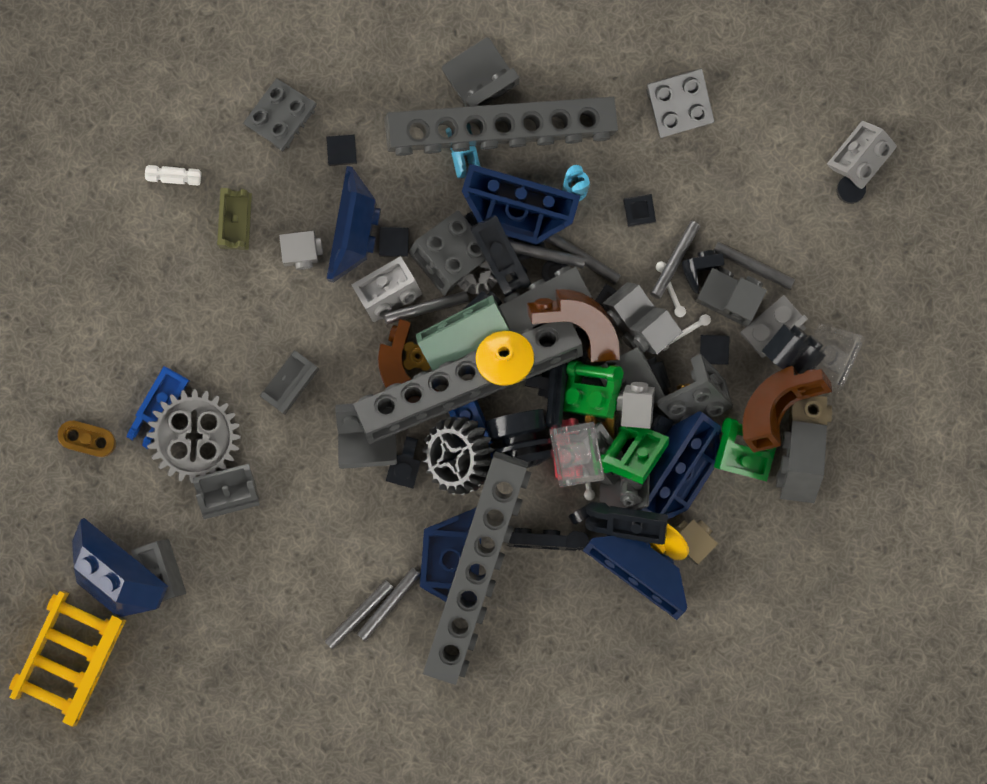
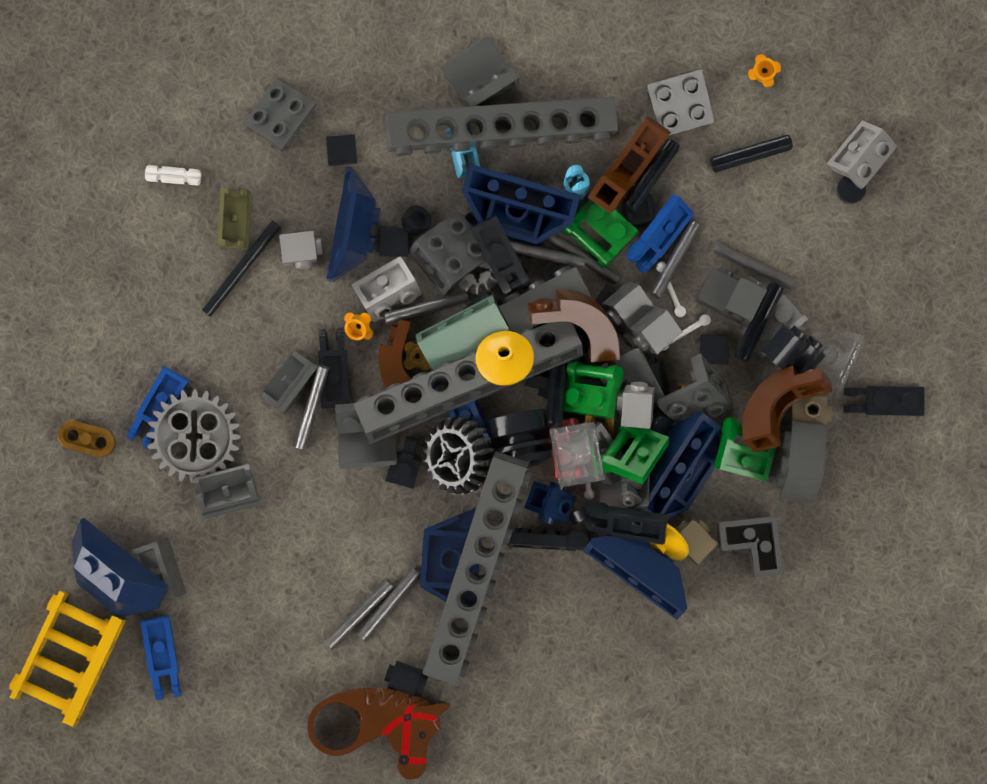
black plate [682,250,725,294] -> none
none -> blue hinge [140,615,181,700]
none -> black bar [202,220,281,317]
none -> flat silver bar [294,365,329,450]
none -> reddish brown animal [307,688,450,779]
none -> black hinge [318,327,350,409]
none -> light orange plate [344,312,374,340]
none -> black brick [384,661,428,696]
none -> black tile [401,205,431,236]
none -> dark blue brick [524,481,576,525]
none -> green plate [562,199,639,269]
none -> reddish brown arch [588,116,671,214]
none -> black axle [624,138,680,212]
none -> blue hinge [626,194,694,273]
none -> black axle [710,135,793,172]
none -> dark grey brick [716,516,784,577]
none -> black axle [734,281,784,362]
none -> light orange plate [748,54,781,88]
none -> black hinge [844,386,925,416]

